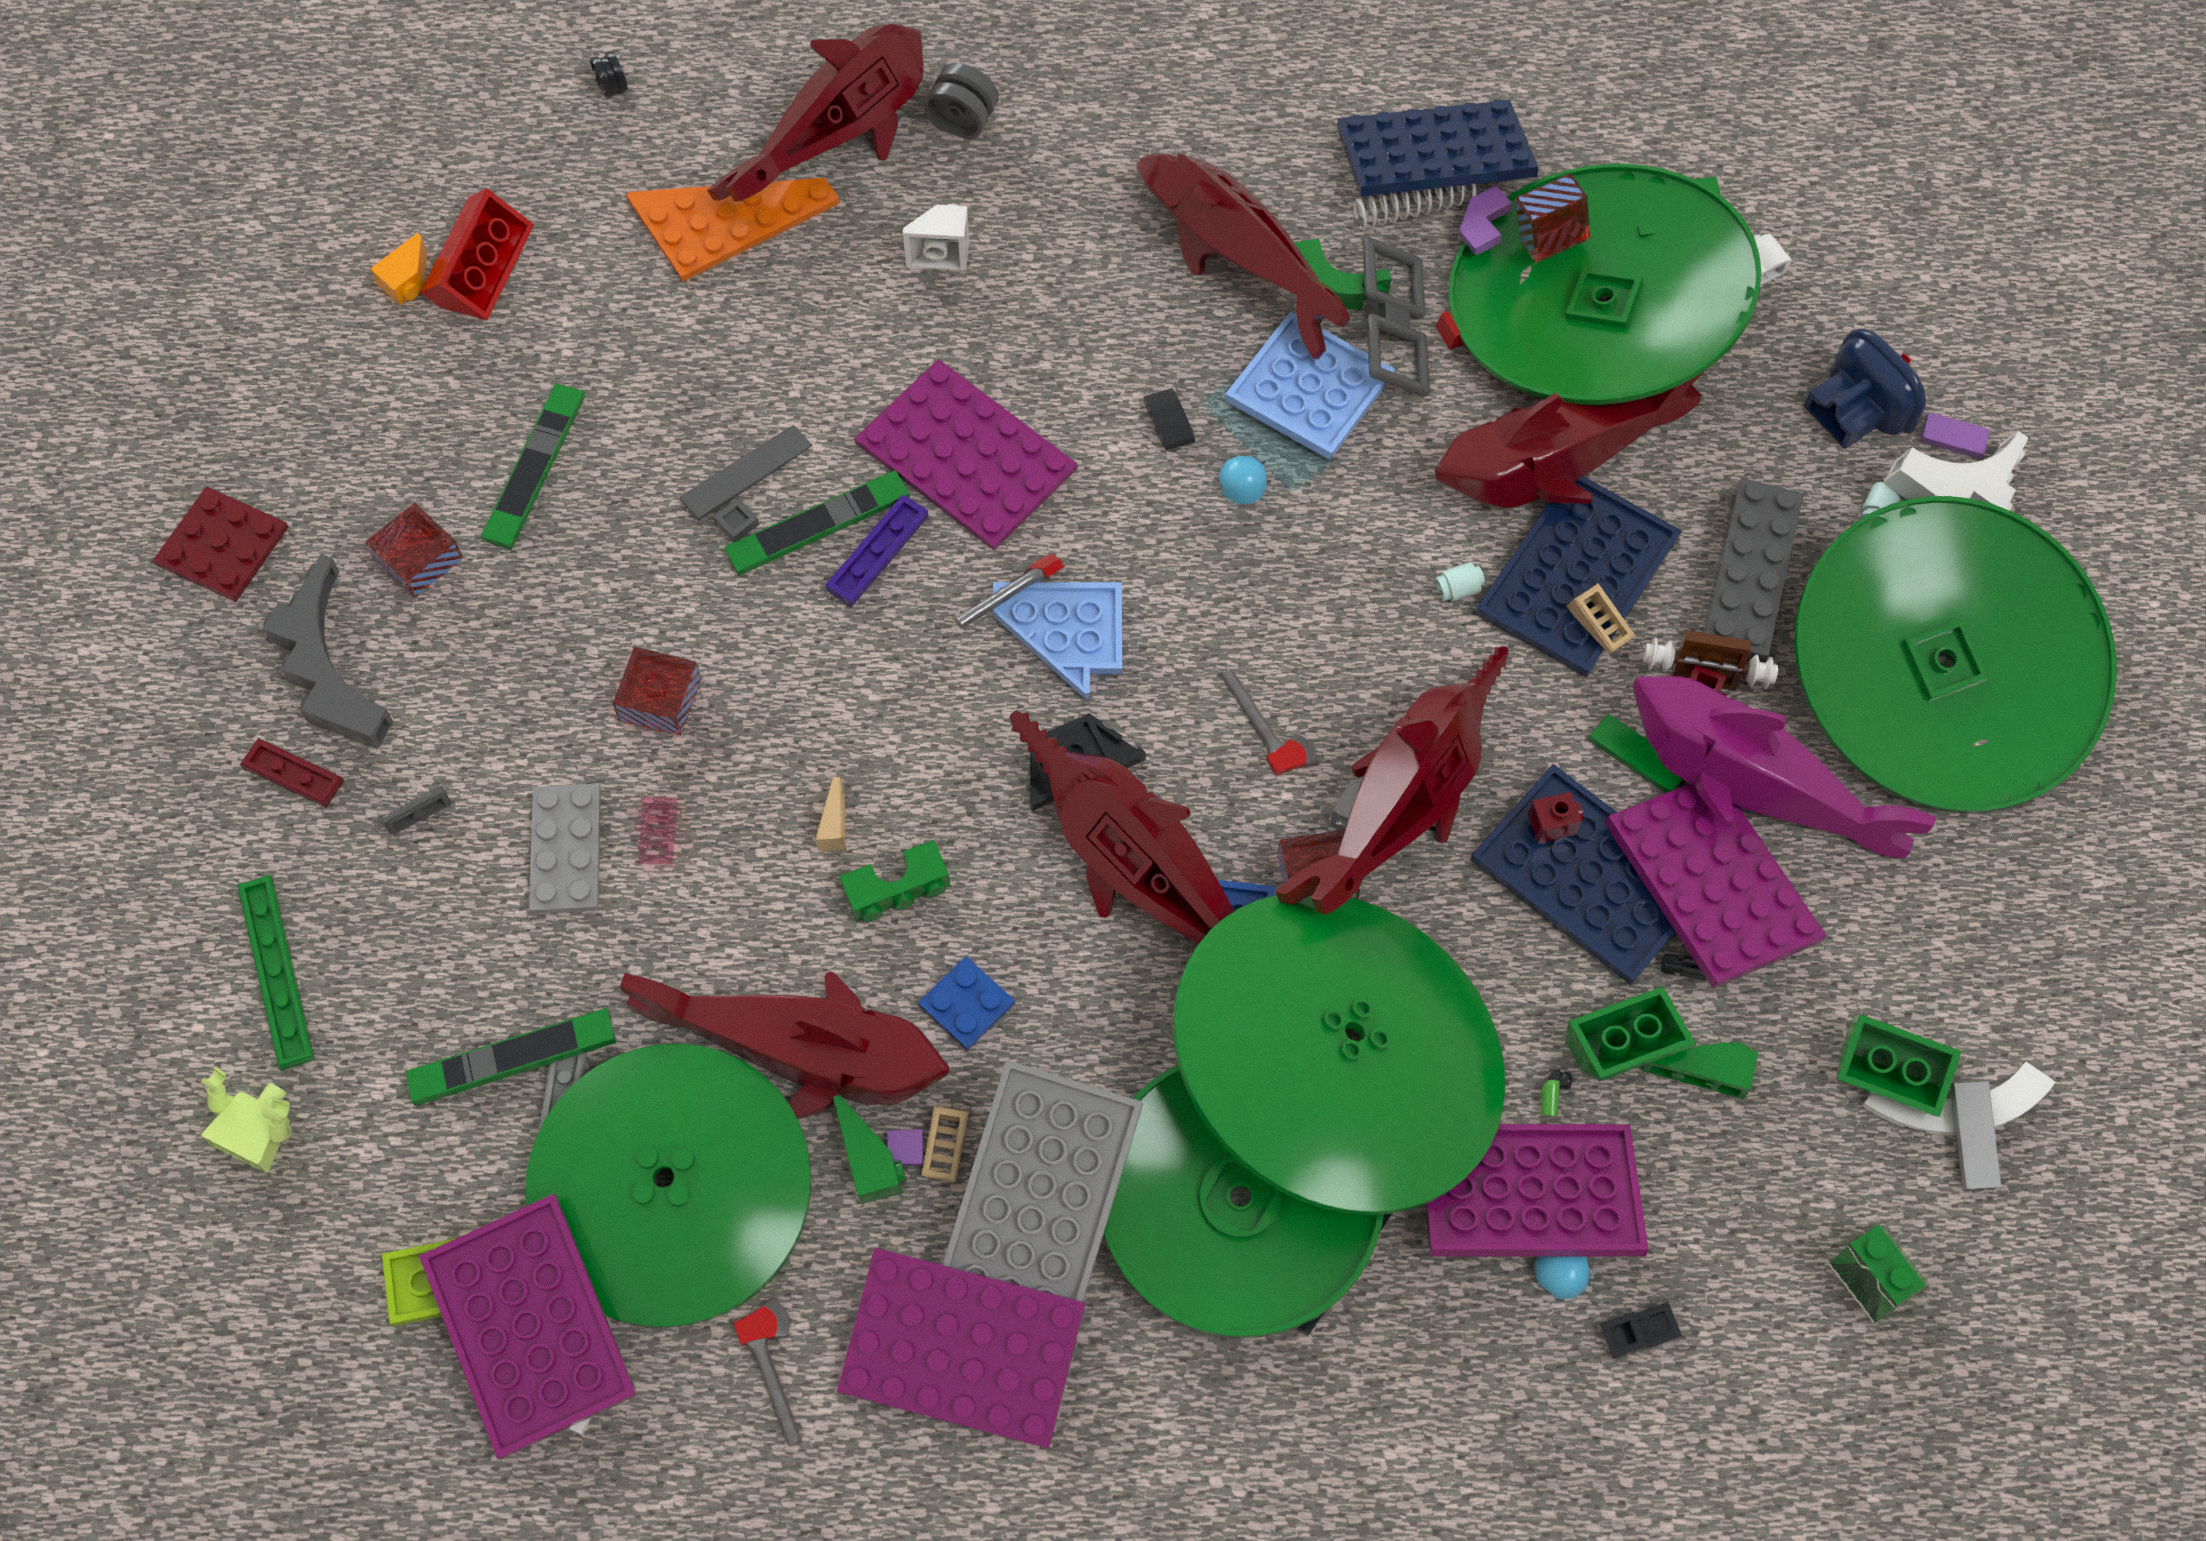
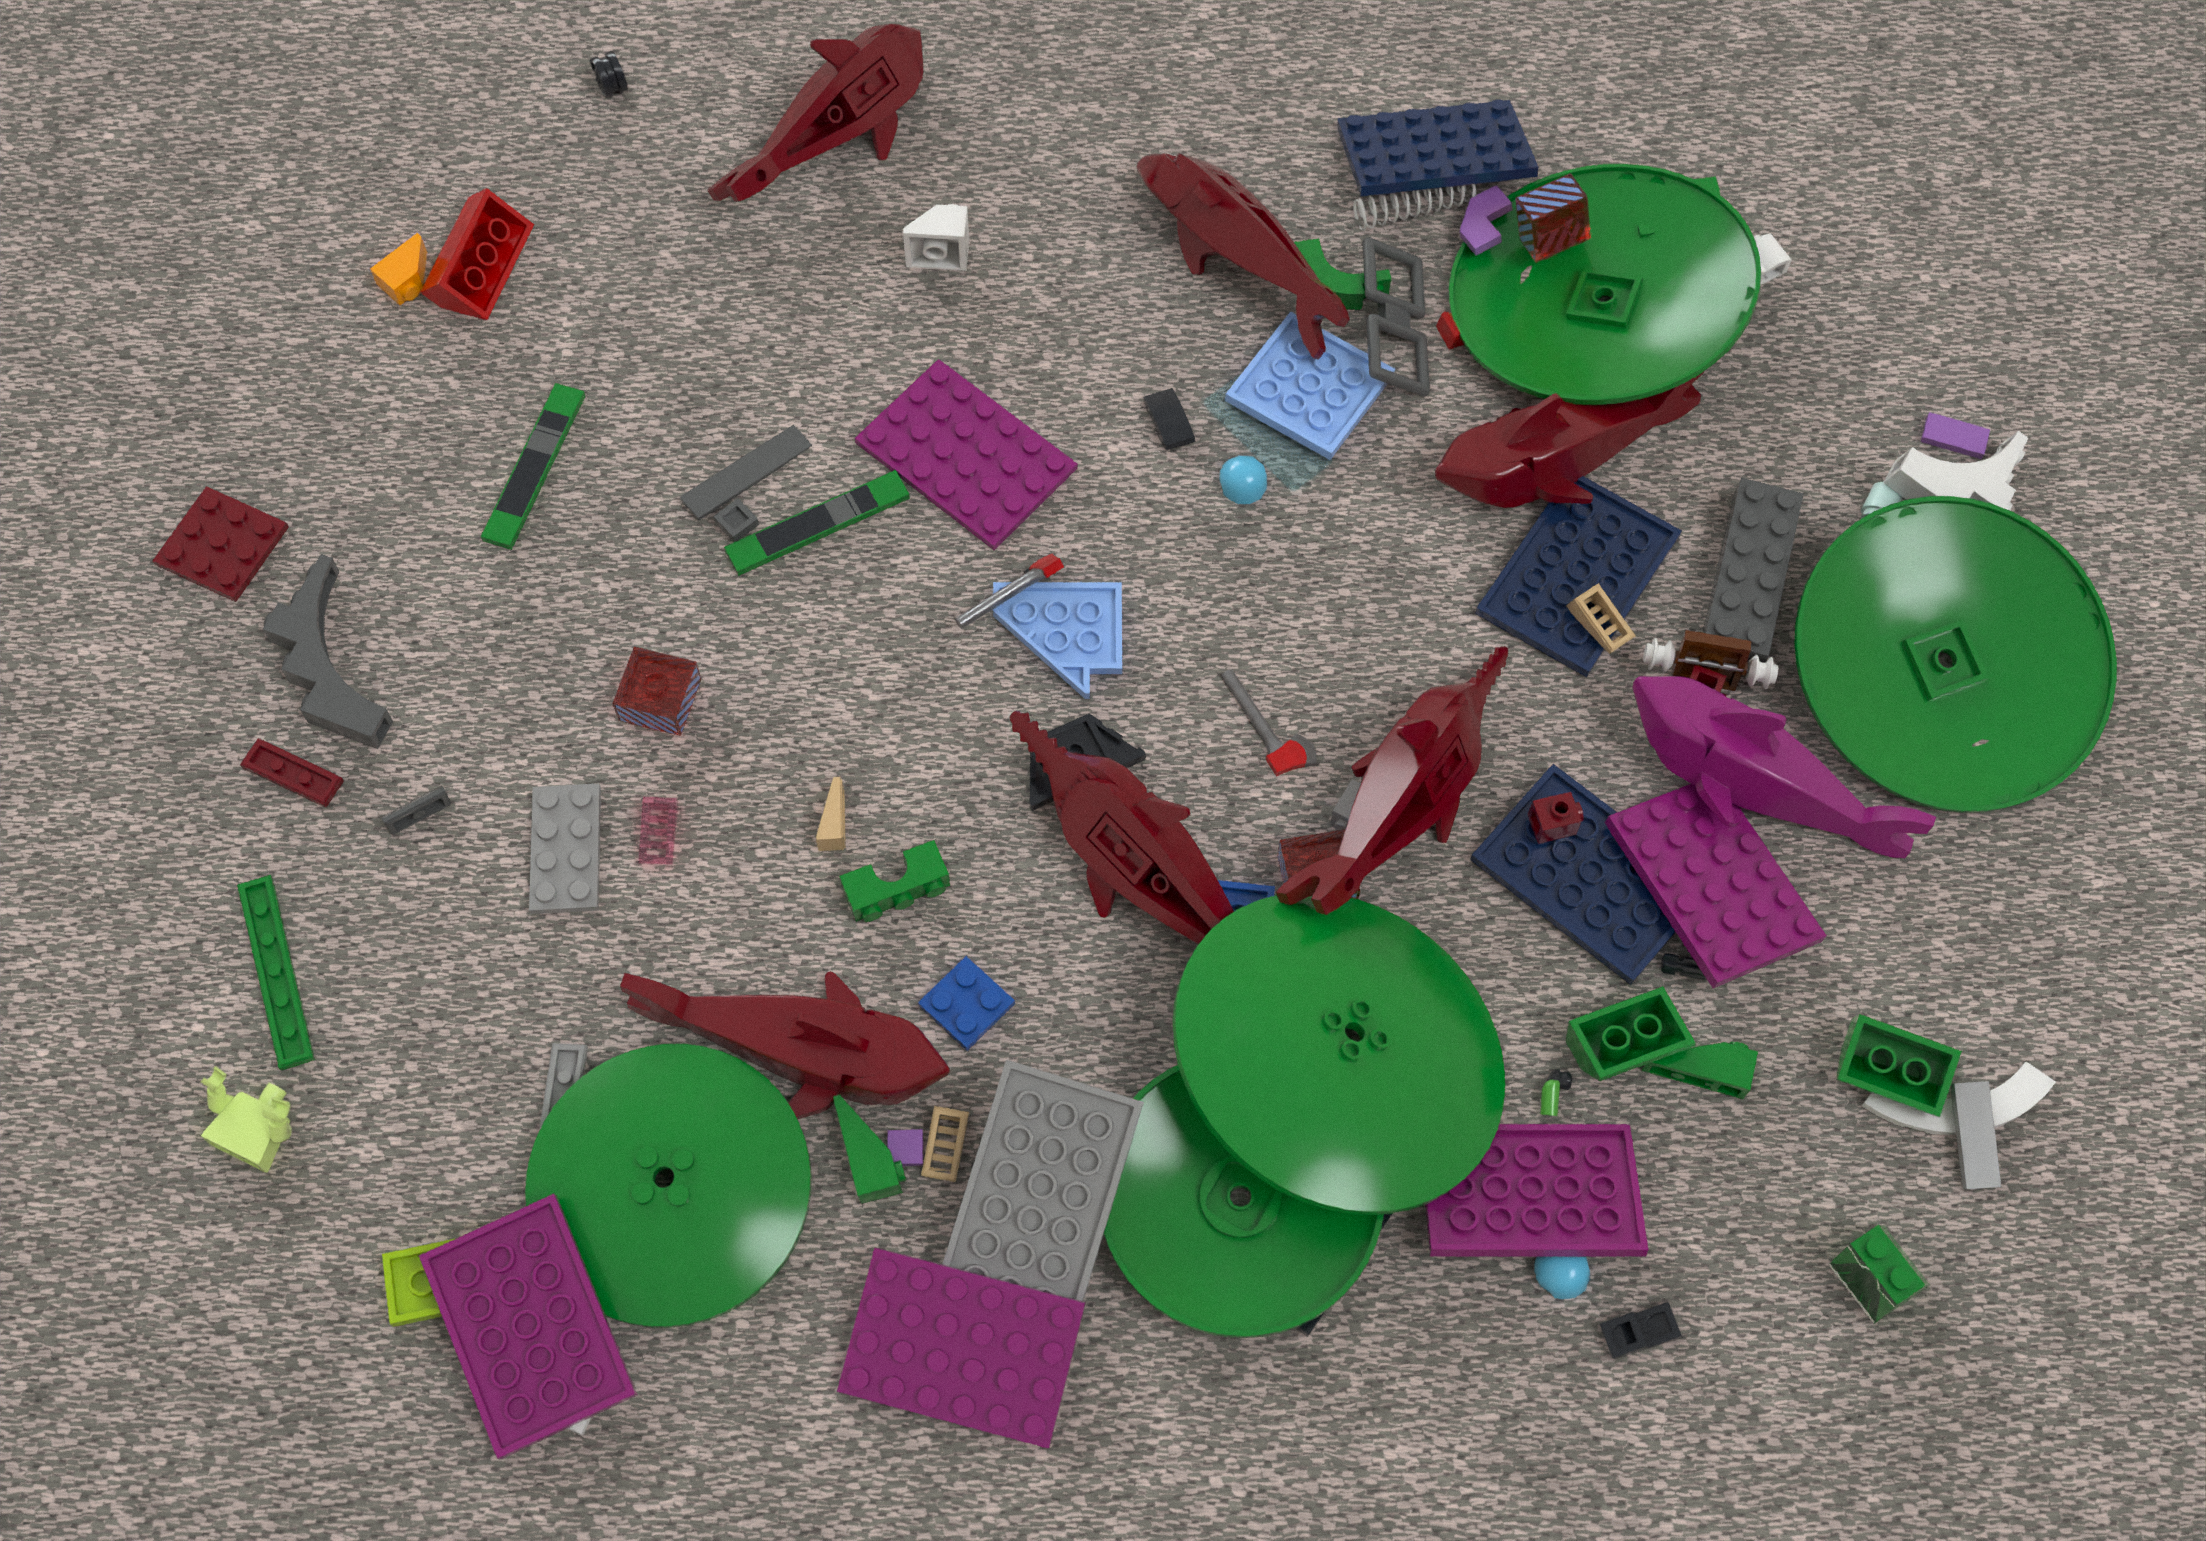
clear red container [365,502,463,598] -> none
tile [406,1008,617,1106] -> none
orange wing [626,177,840,282] -> none
piece [733,1299,802,1447] -> none
dark purple plate [825,494,929,607] -> none
dark grey wheel [923,63,999,140] -> none
light aqua brick [1435,562,1485,602] -> none
green tile [1588,713,1683,793] -> none
dark blue piece [1803,328,1926,449] -> none

